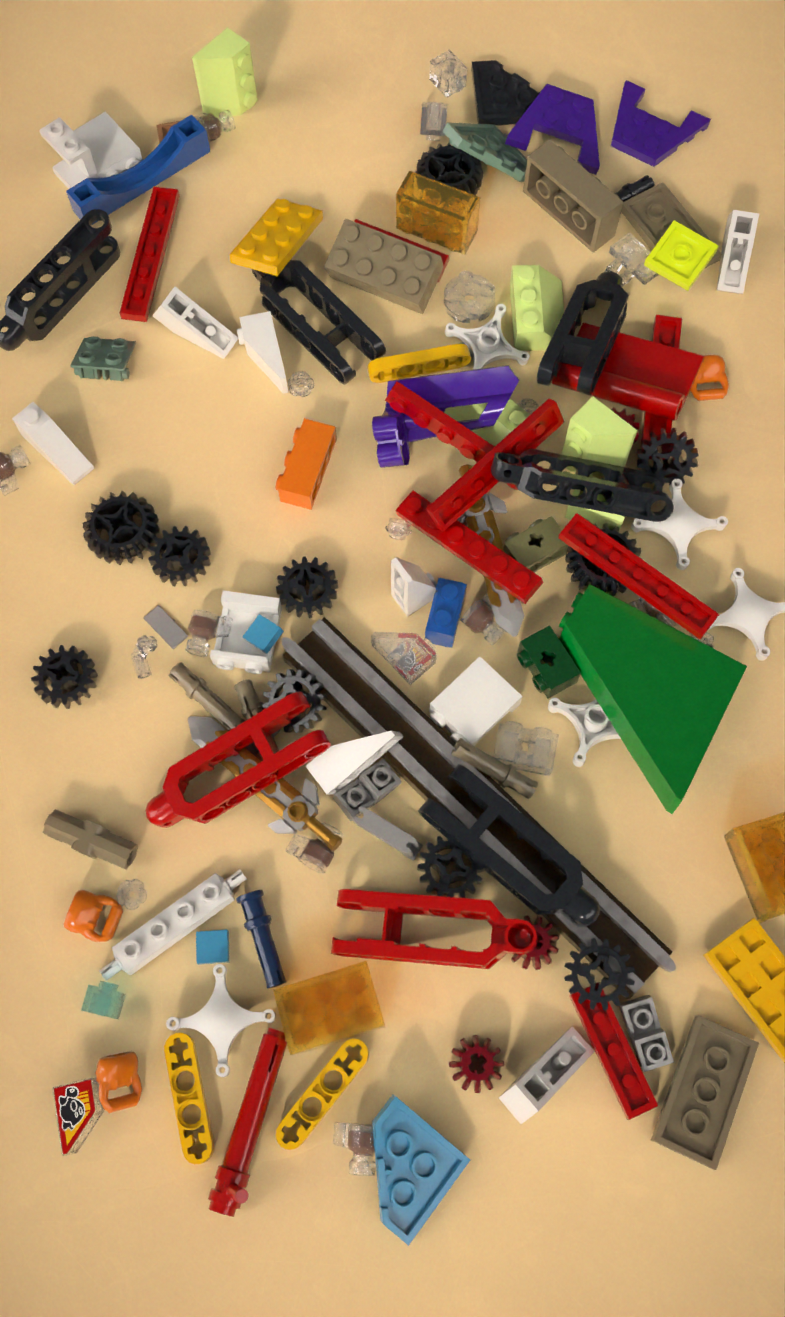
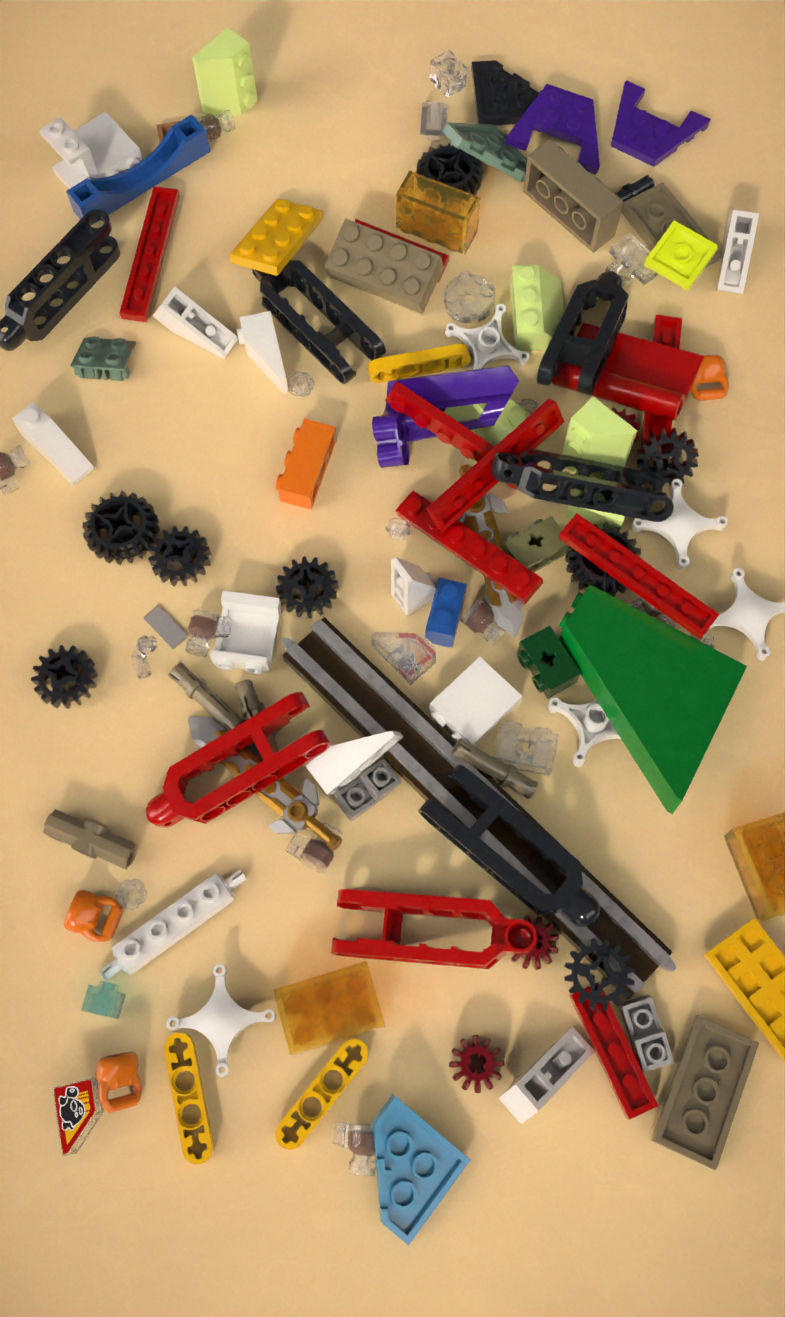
dark azure tile [196,929,229,965] -> none
red cylinder [208,1028,288,1217] -> none
dark blue pin [236,890,287,989] -> none
dark azure tile [243,614,284,654] -> none
black gear [262,669,327,733] -> none
light grey piece [352,806,423,861] -> none
black gear [417,836,484,898] -> none

